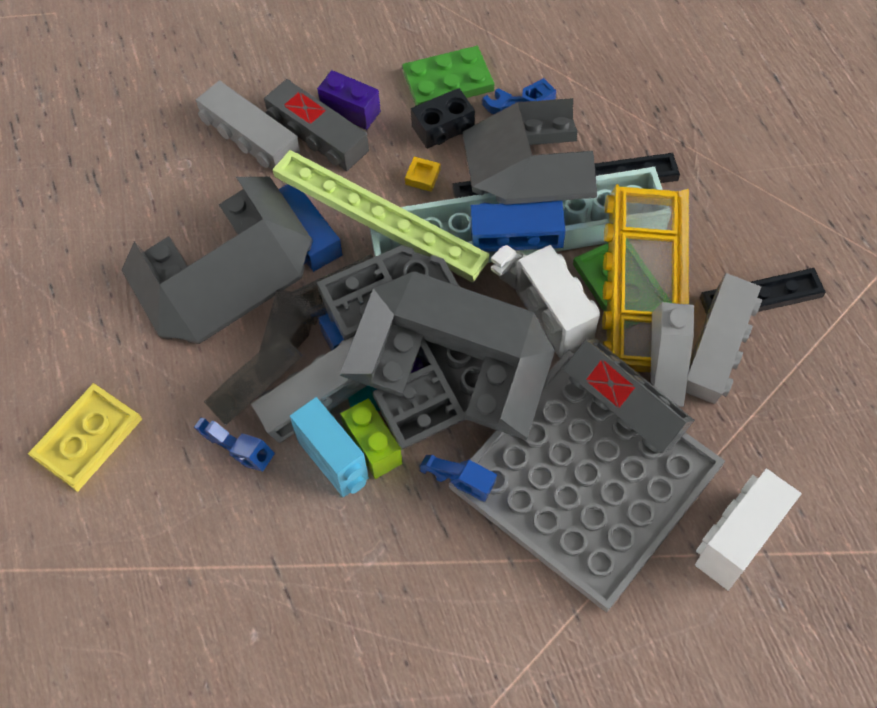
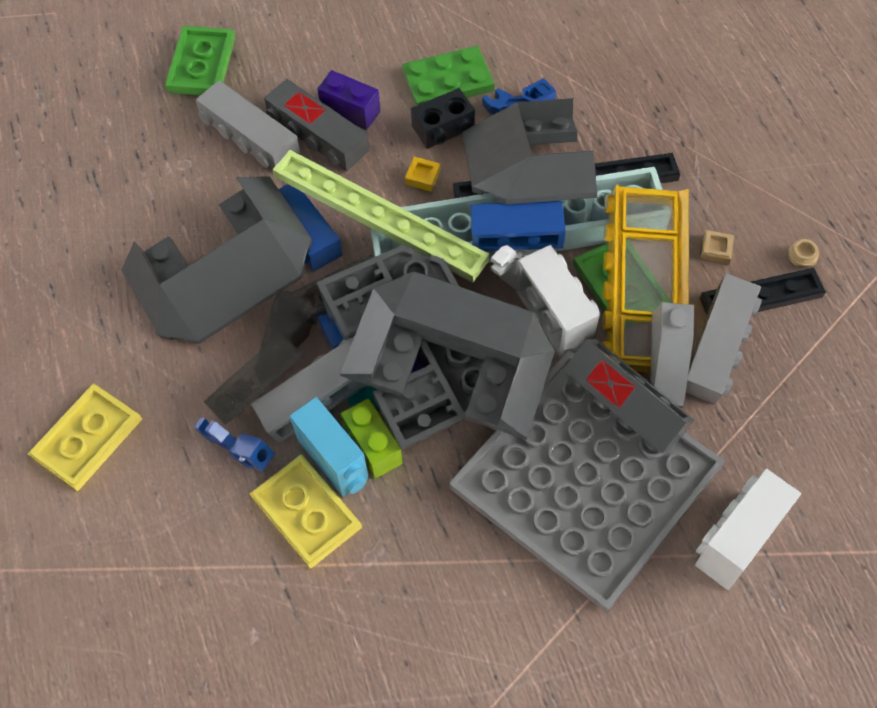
blue piece [419,454,497,502] -> none
none -> bright green plate [165,26,235,95]
none -> light yellow tile [249,454,362,569]
none -> tan tile [700,230,735,265]
none -> tan plate [788,239,819,268]

